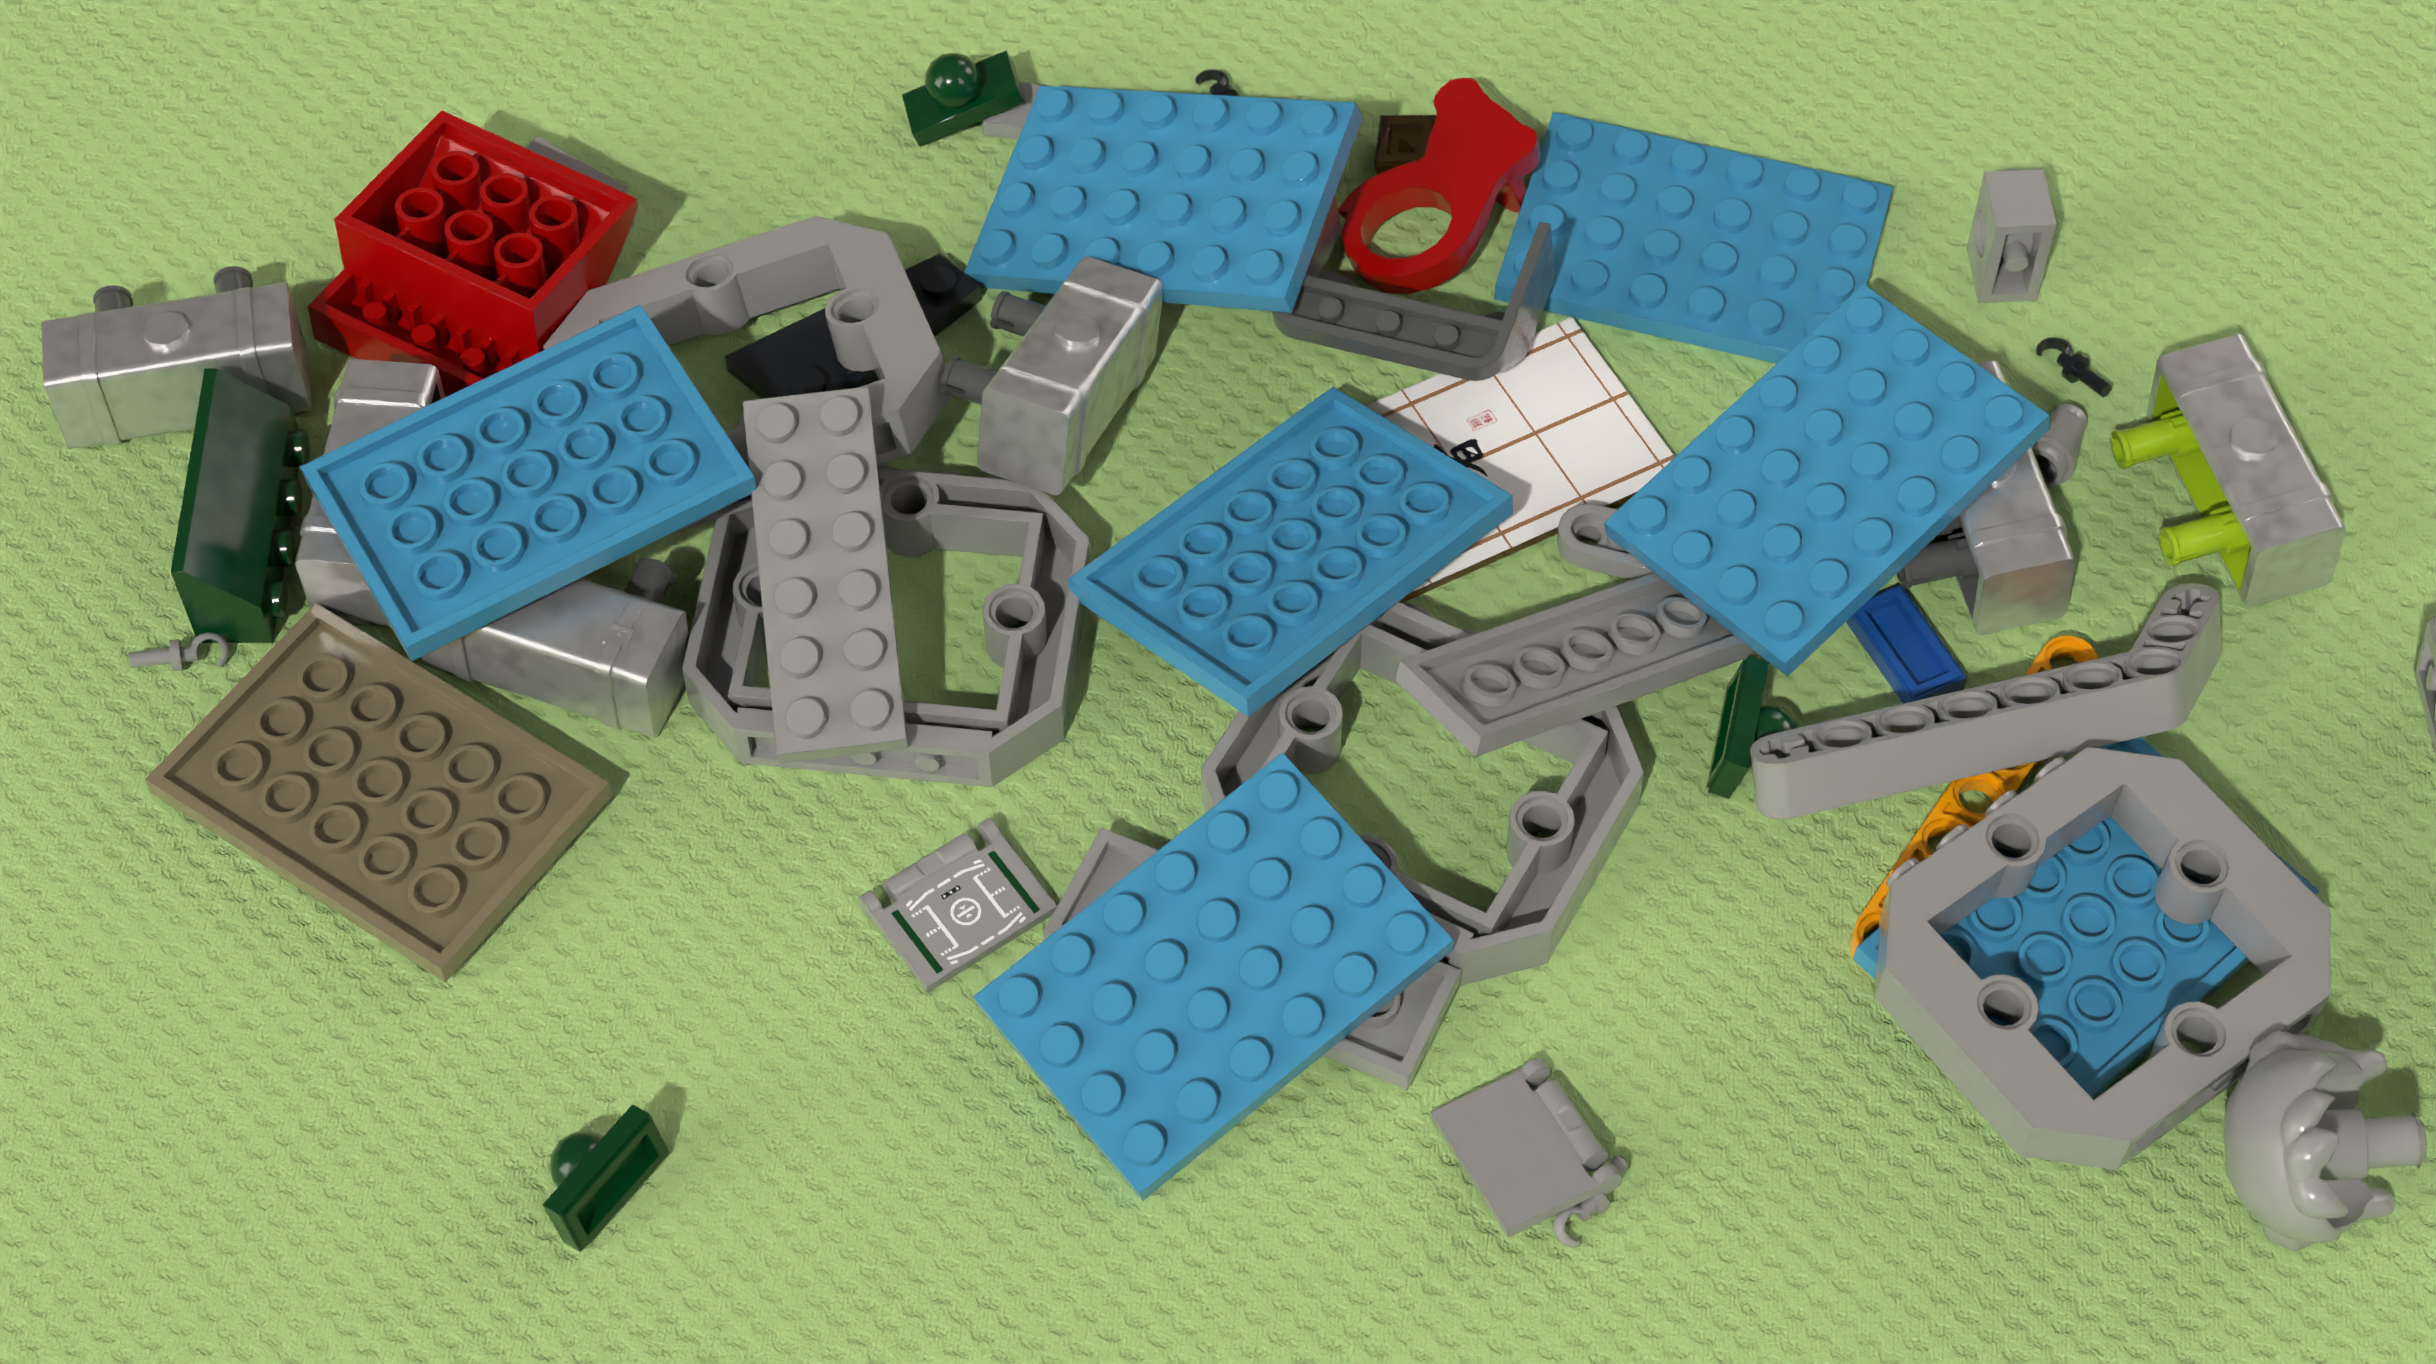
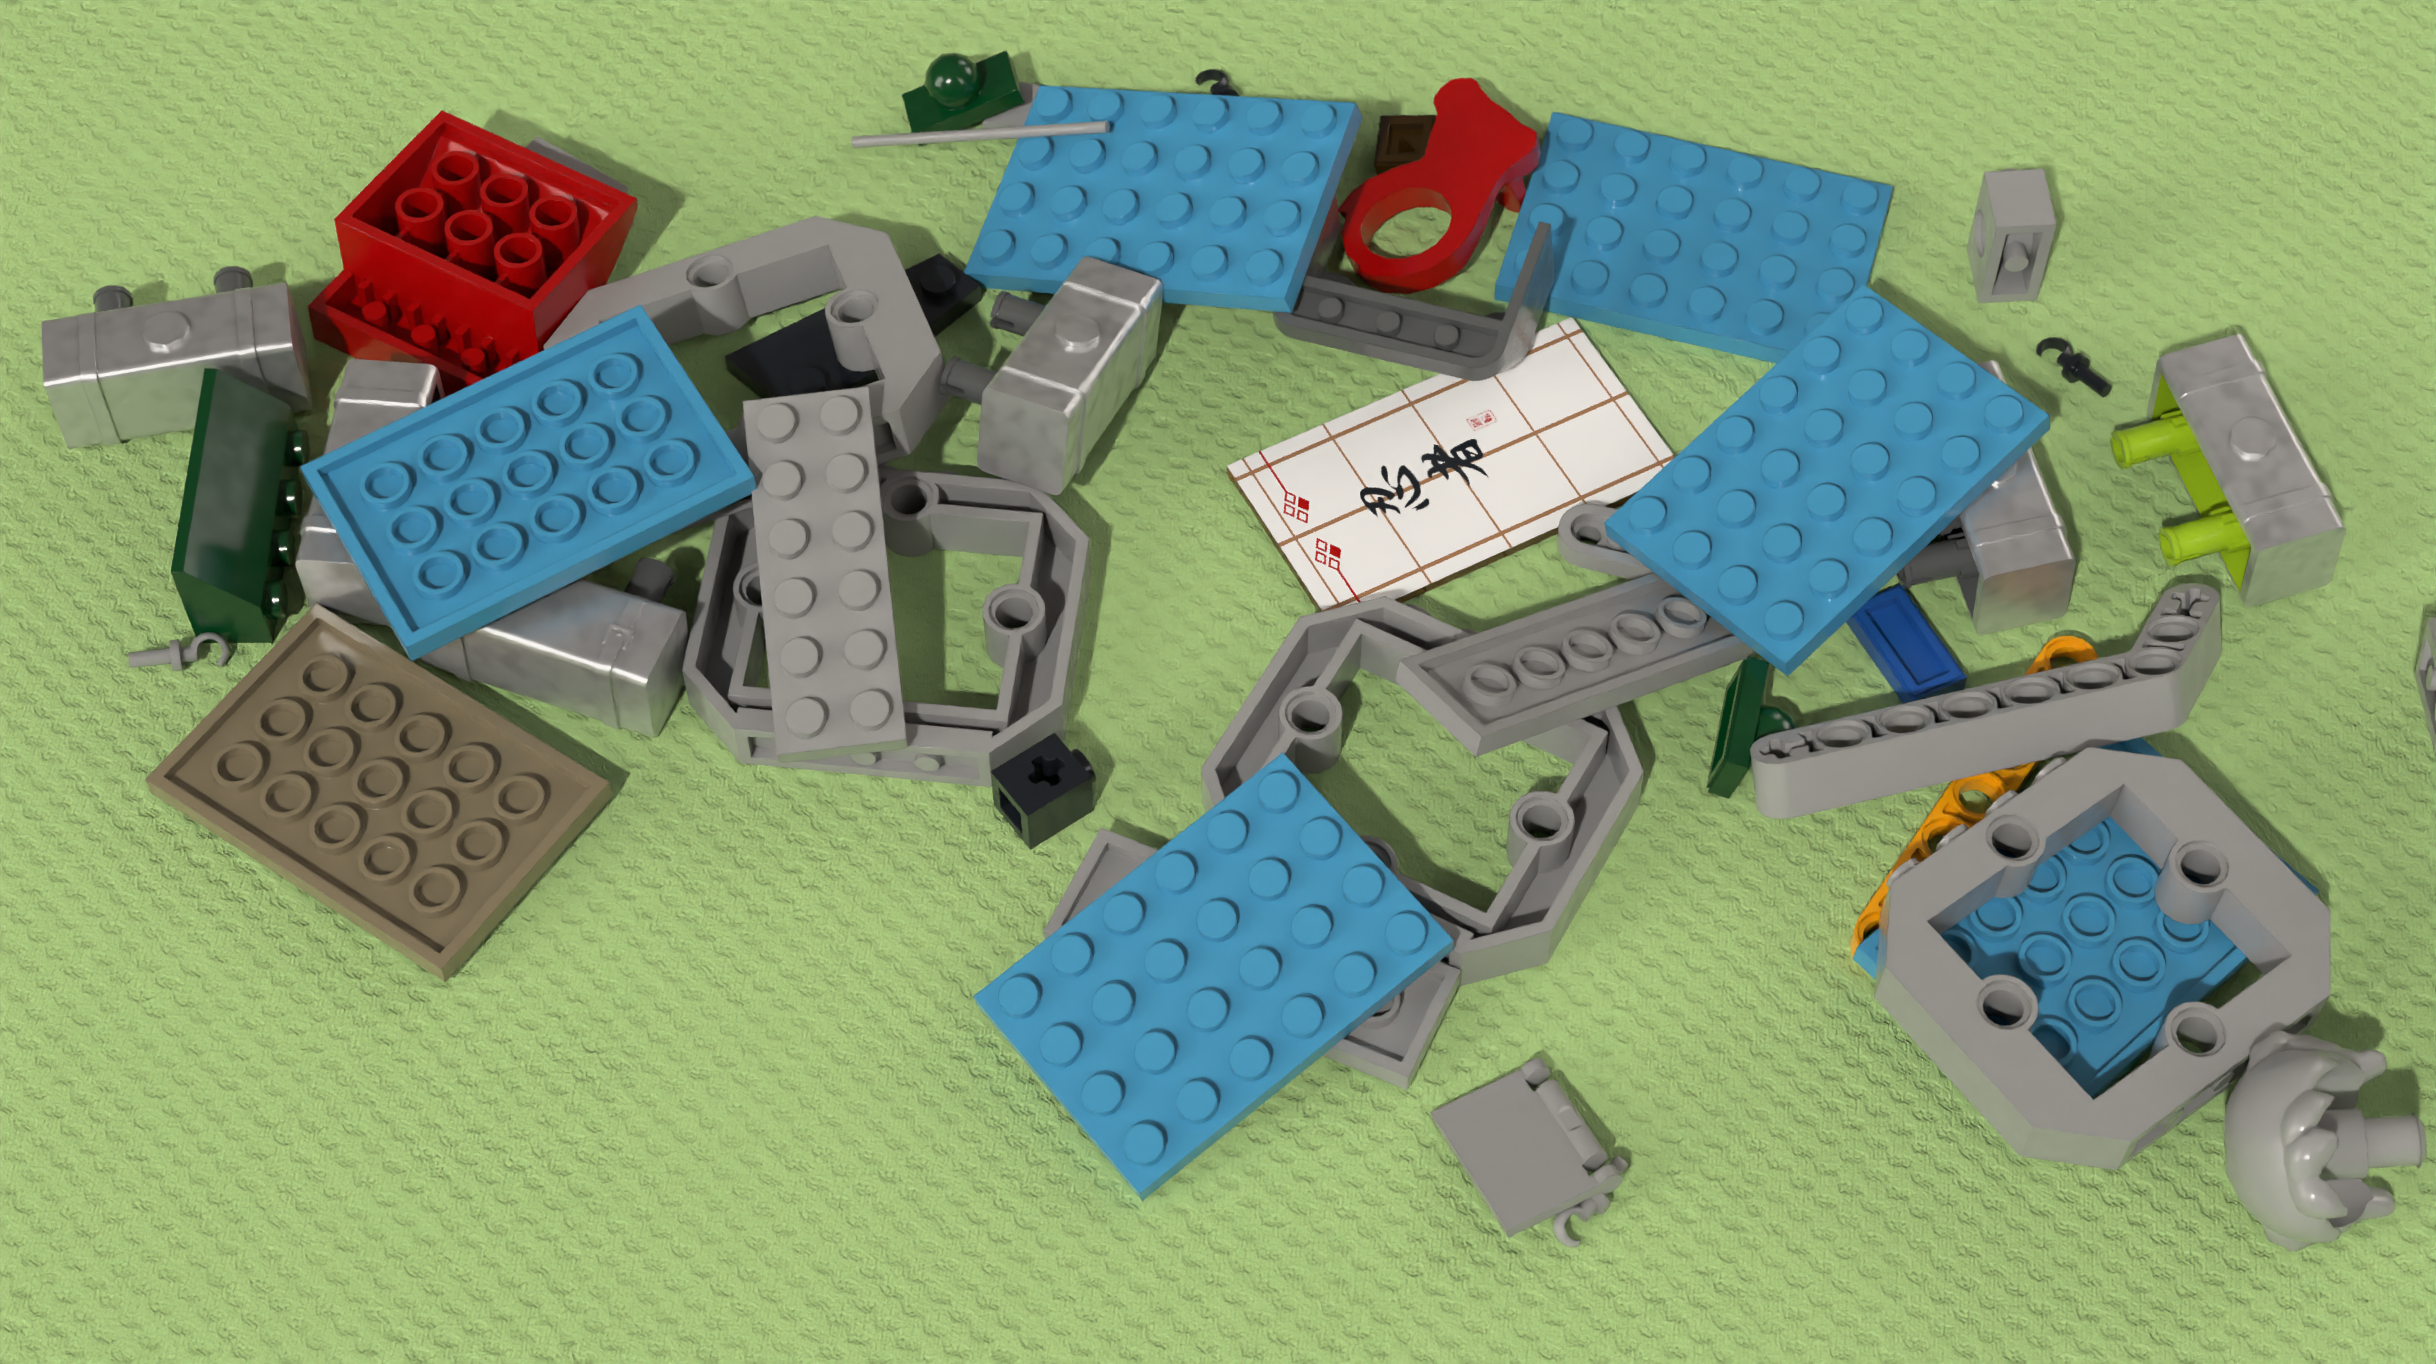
dark green tile [542,1104,669,1252] -> none
light grey piece [858,818,1057,993] -> none
dark azure plate [1068,387,1513,717] -> none
light grey cone [2031,404,2087,489] -> none
none -> light grey piece [851,121,1110,148]
none -> black brick [991,732,1096,850]

